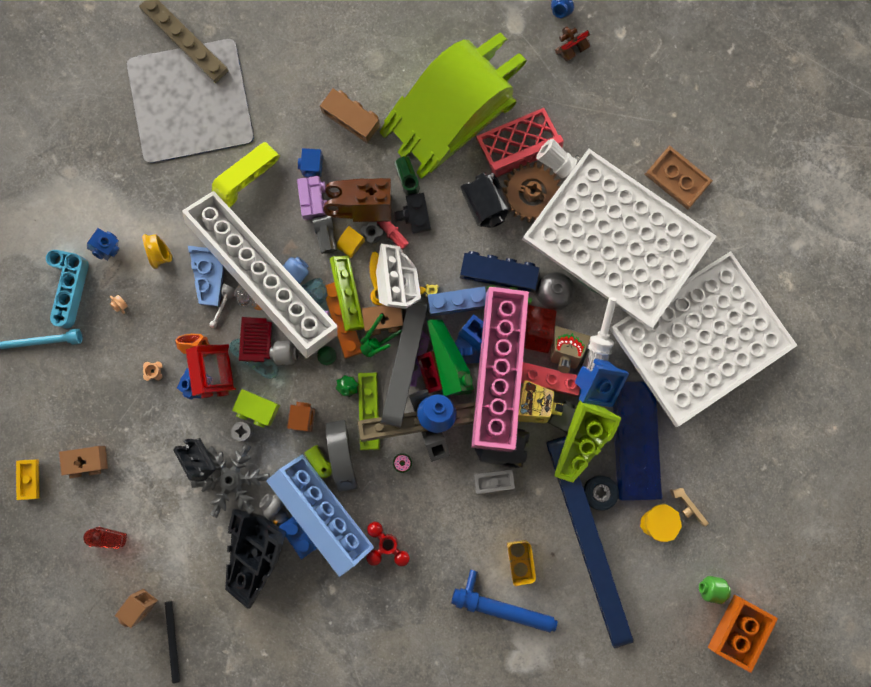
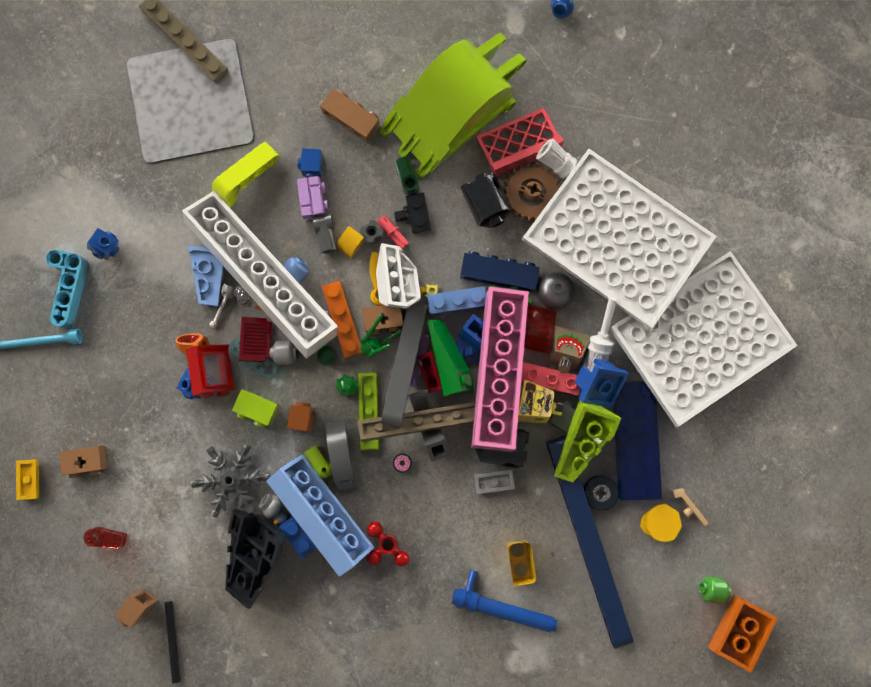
light nougat plate [110,295,128,314] -> none
yellow hat [142,234,172,269] -> none
light nougat plate [143,362,163,381] -> none
black hinge [173,438,217,481] -> none
light grey wheel [231,422,254,441] -> none
clear light blue brick [302,278,327,305] -> none
reddish brown brick [323,178,392,222] -> none
lime tile [329,256,364,331] -> none
blue cone [417,395,457,433] -> none
reddish brown hips [555,27,591,61] -> none
medium nougat tile [645,145,713,210] -> none

